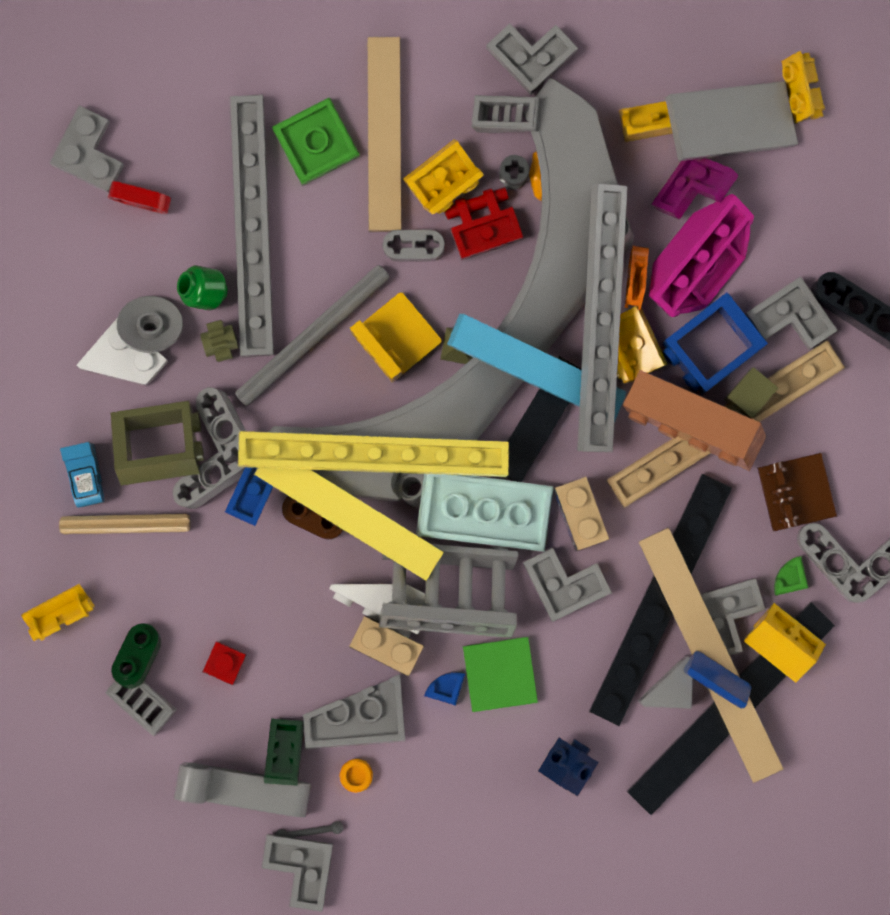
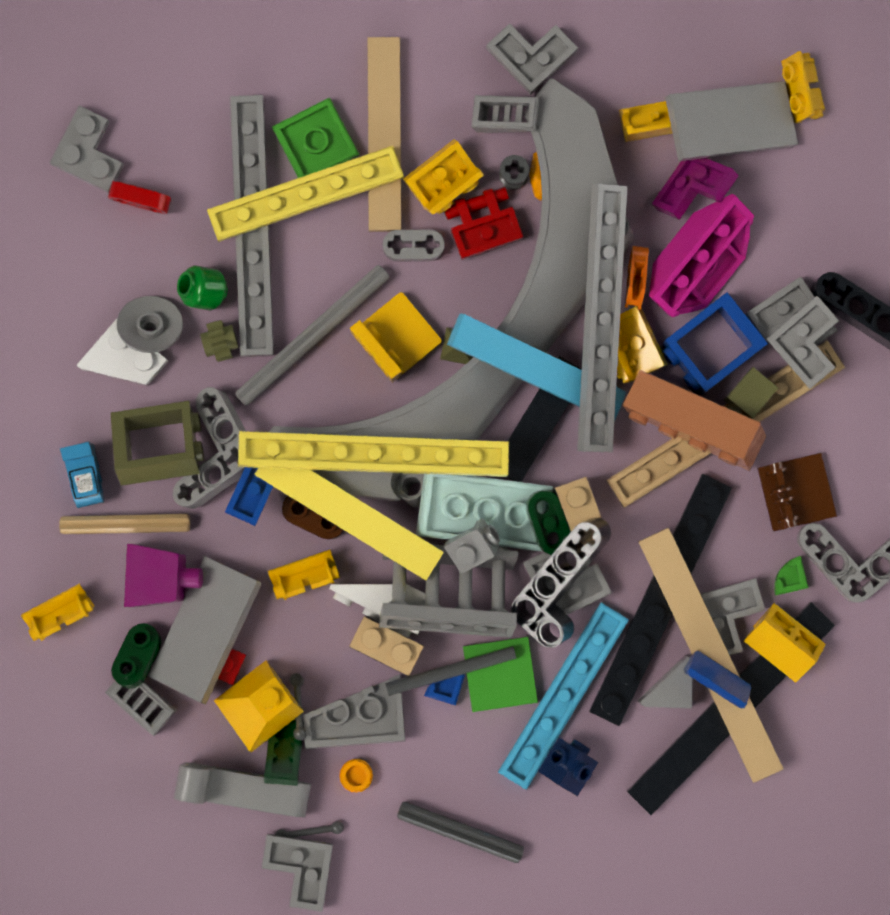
none -> magenta torso [124,544,203,607]
none -> light grey tile [149,556,262,704]
none -> light yellow tile [207,146,404,242]
none -> yellow slope [214,660,304,752]
none -> yellow hinge [268,550,340,601]
none -> dark grey hinge [290,673,307,740]
none -> dark grey bar [385,646,517,696]
none -> dark grey axle [397,802,524,863]
none -> light grey bracket [444,518,500,574]
none -> medium azure tile [498,602,629,790]
none -> black beam [511,517,611,648]
none -> dark green plate [526,491,570,555]
none -> light grey plate [767,296,839,389]

